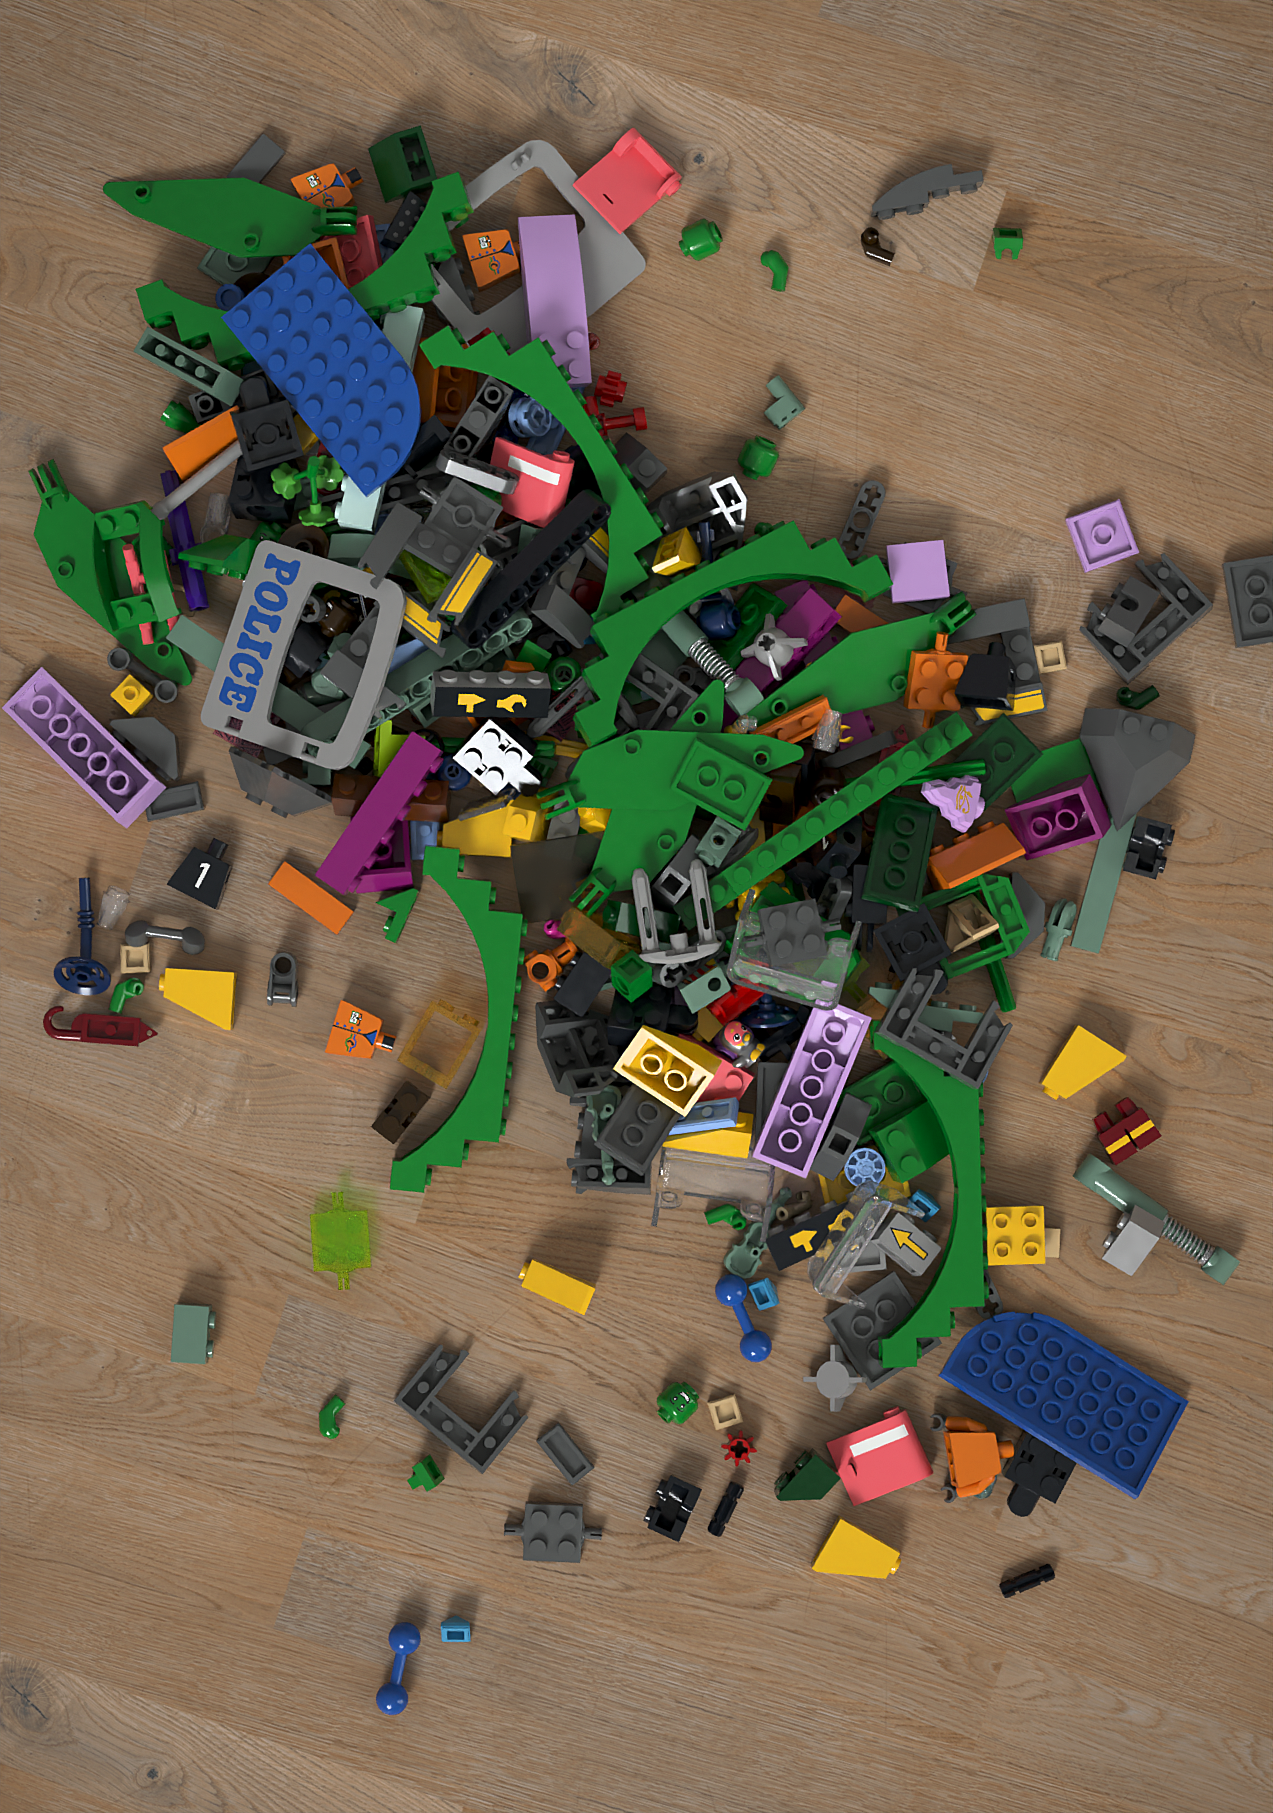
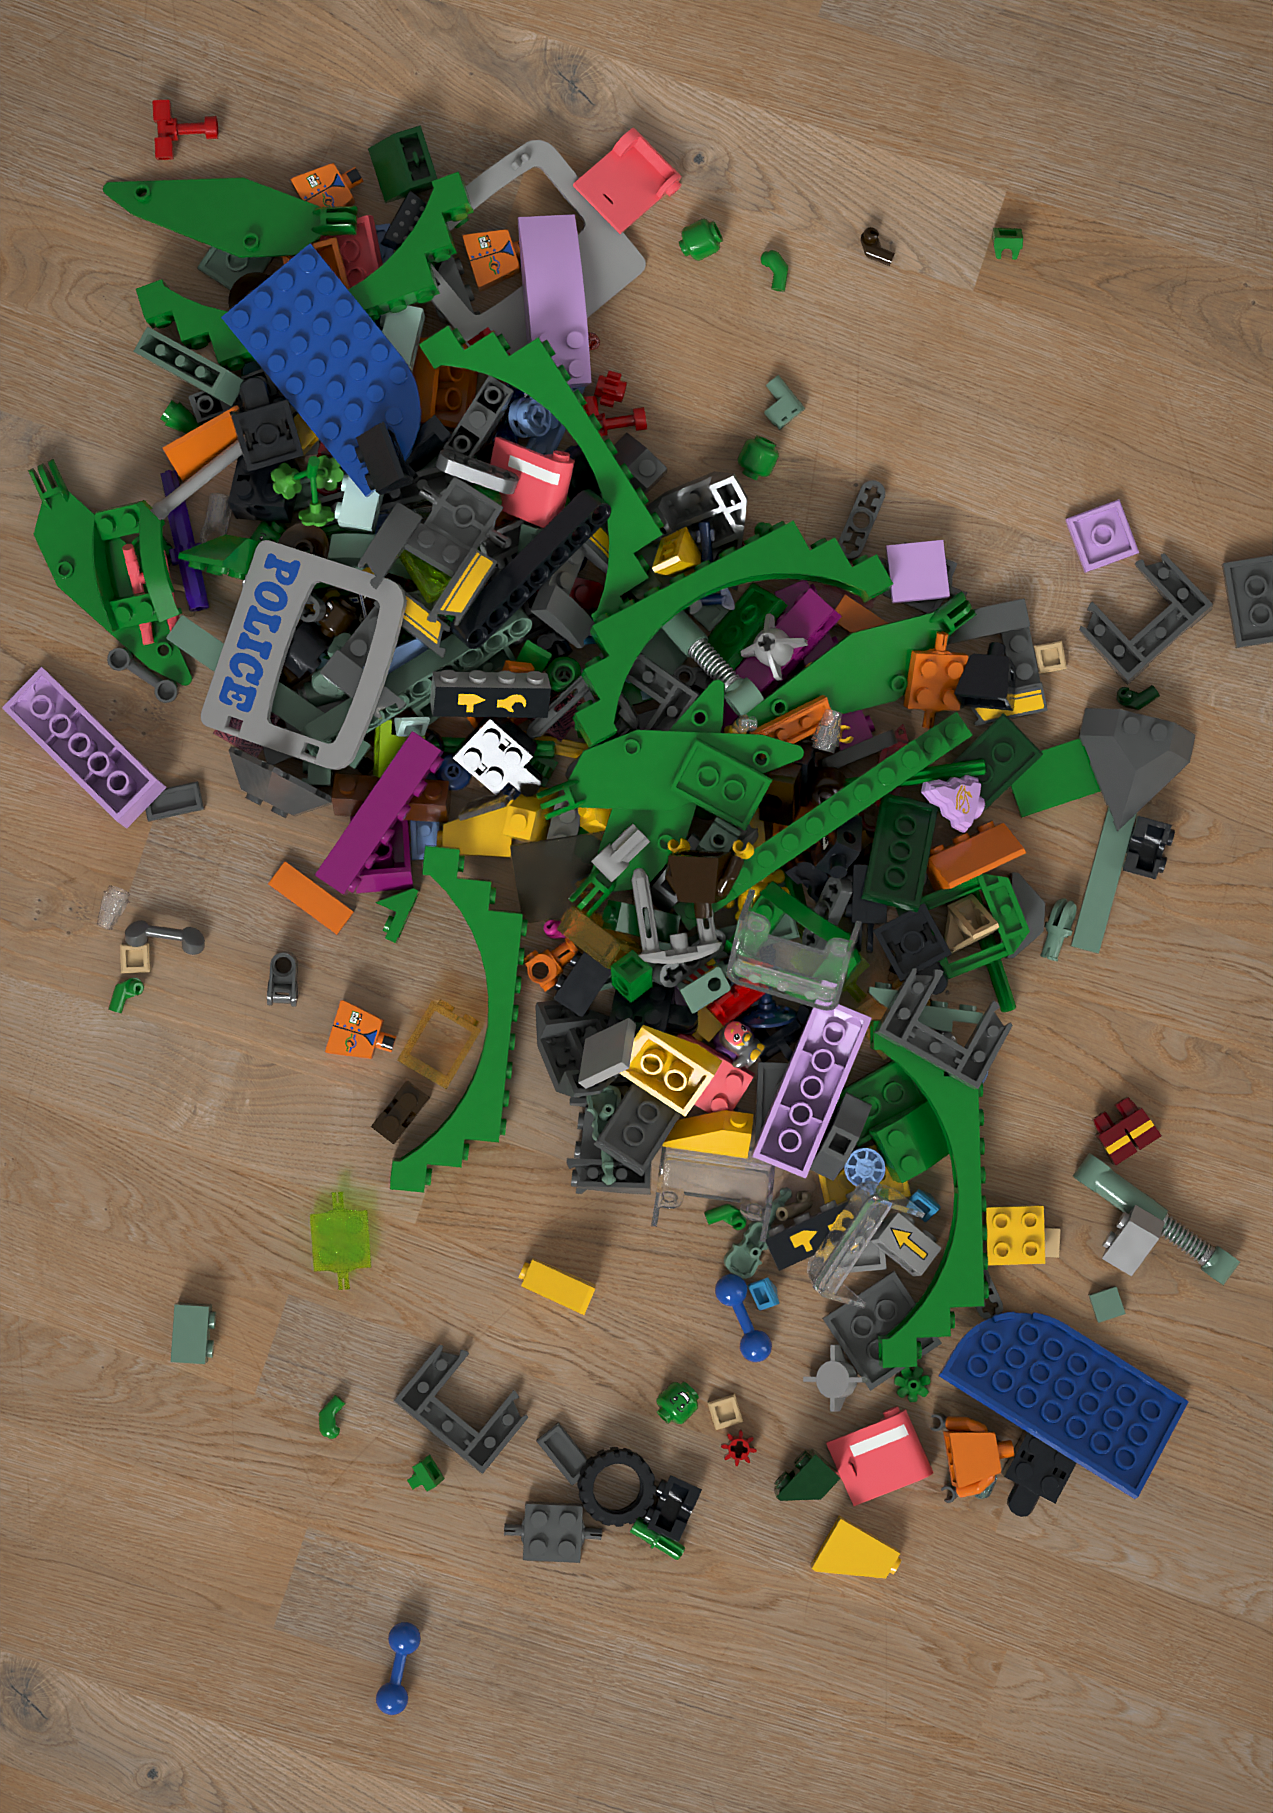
dark red plate [43,1006,158,1047] -> none
dark blue dish [54,877,111,995] -> none
dark grey slope [109,717,181,782] -> none
yellow brick [110,674,155,717] -> none
yellow slope [159,968,237,1030] -> none
black torso [167,838,232,910] -> none
blue tile [215,284,246,311] -> none
dark grey tile [226,133,286,184] -> none
dark azure slope [441,1615,471,1642] -> none
light blue tile [669,1097,739,1135] -> none
dark blue head [696,601,741,641] -> none
black axle [708,1482,744,1537] -> none
dark grey plate [743,899,841,967] -> none
dark grey slope [870,164,984,220] -> none
black axle [999,1564,1055,1598] -> none
magenta slope [1005,774,1112,861] -> none
yellow slope [1039,1025,1127,1100] -> none
dark grey brick [1098,576,1160,648] -> none
none -> red bar [152,100,219,160]
none -> black slope [355,422,413,495]
none -> light aqua slope [394,717,430,737]
none -> black tyre [577,1447,656,1527]
none -> light grey tile [578,1018,636,1089]
none -> light grey piece [591,824,650,882]
none -> green axle [629,1517,685,1560]
none -> dark brown torso [665,838,754,919]
none -> green plant [894,1366,931,1402]
none -> sand green tile [1088,1286,1126,1323]

